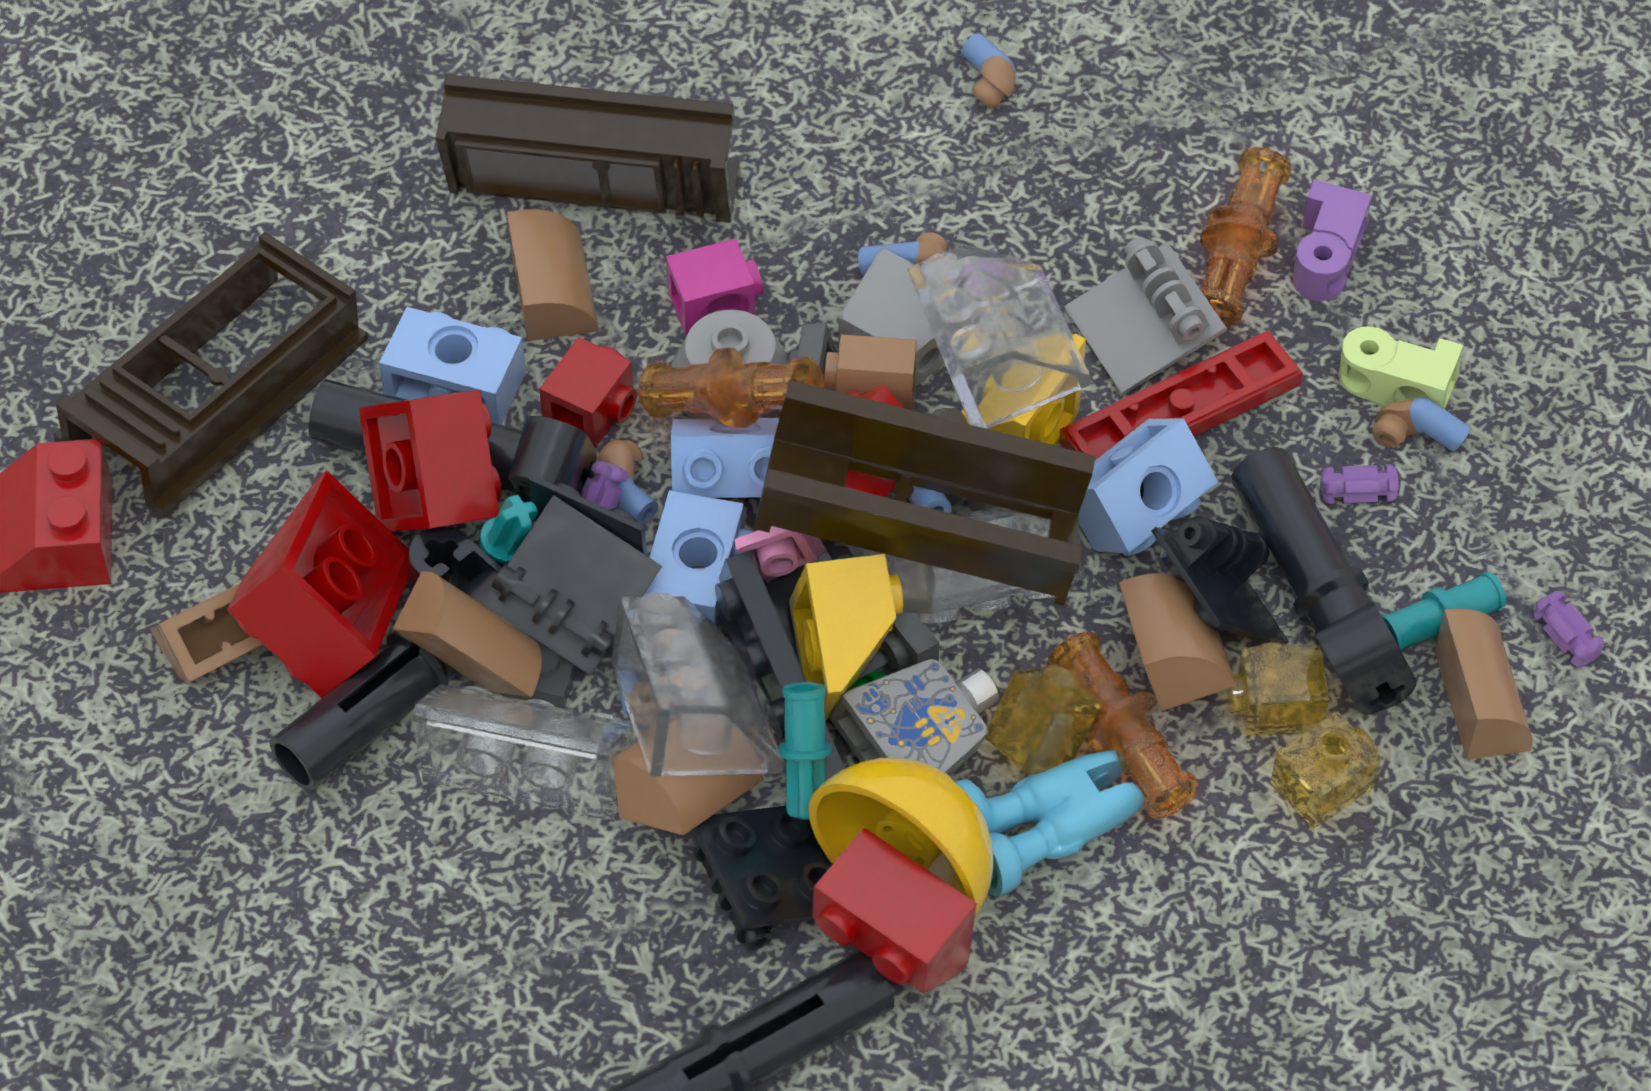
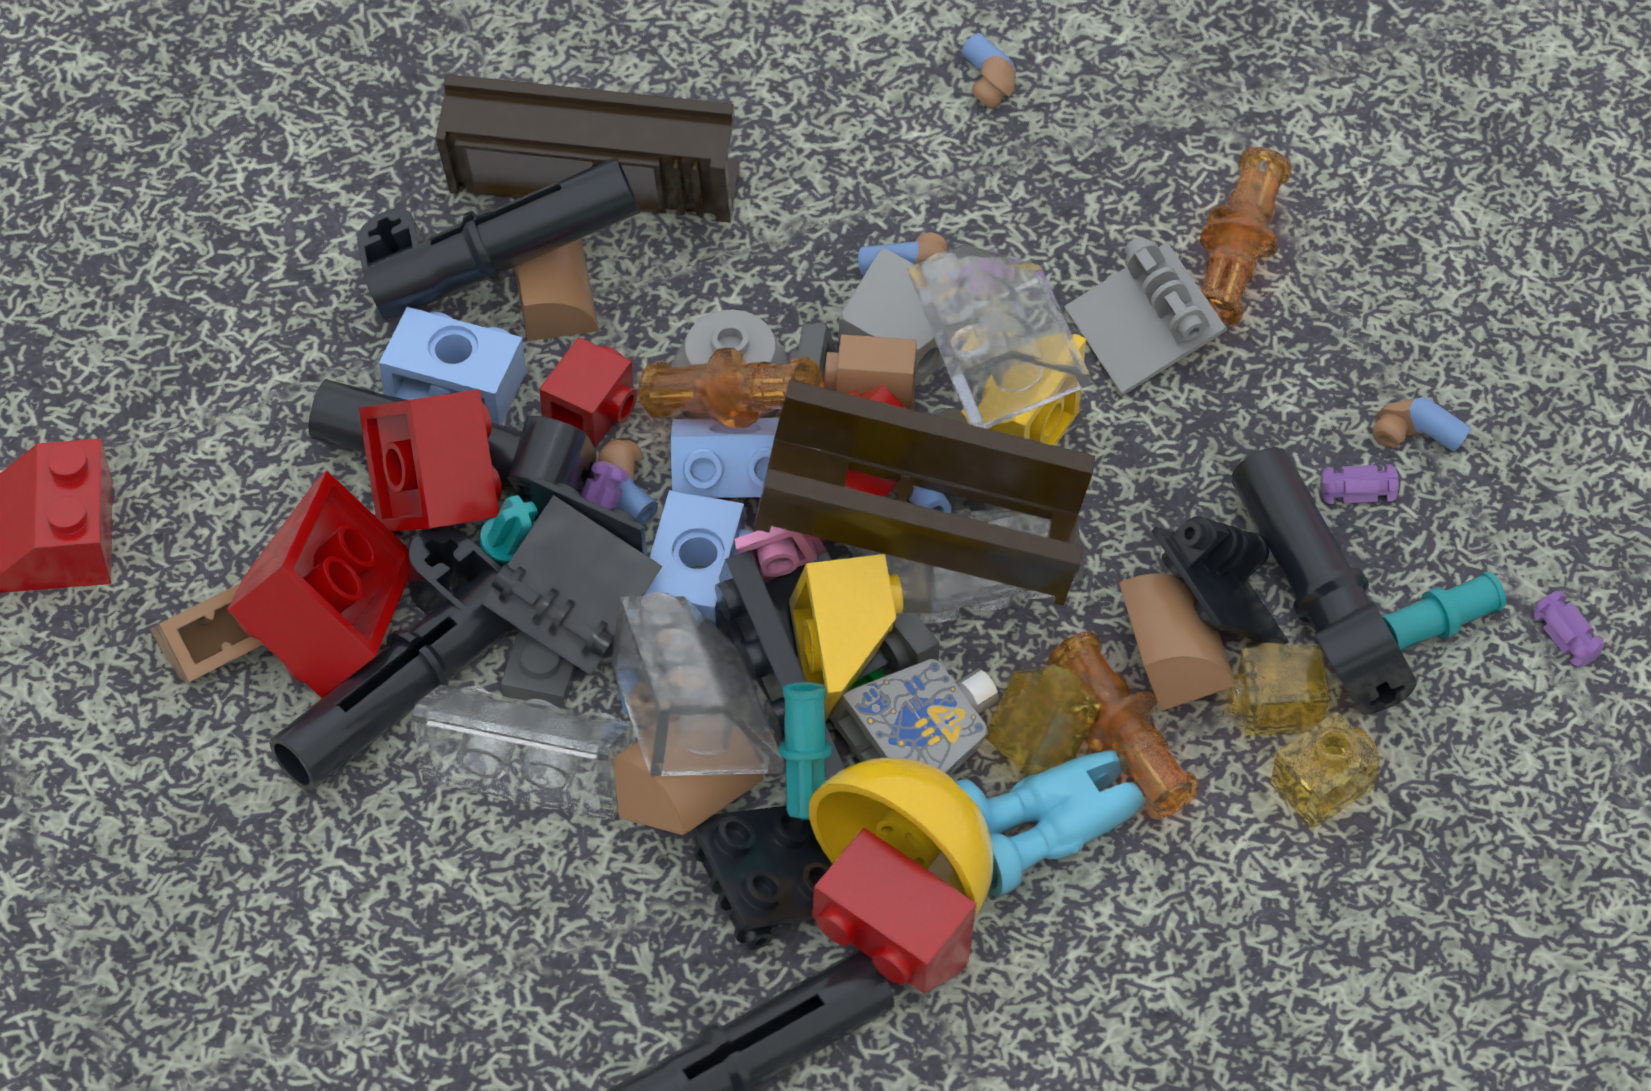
dark brown piece [53,232,368,517] -> none
medium nougat brick [393,571,542,697] -> none
dark pink brick [666,238,763,337] -> none
red plate [1059,330,1303,460] -> none
light blue brick [1078,419,1218,556] -> none
medium lavender leg [1292,179,1372,301] -> none
yellowish green leg [1338,326,1463,409] -> none
medium nougat brick [1435,609,1533,760] -> none
none -> black piece [357,157,641,322]

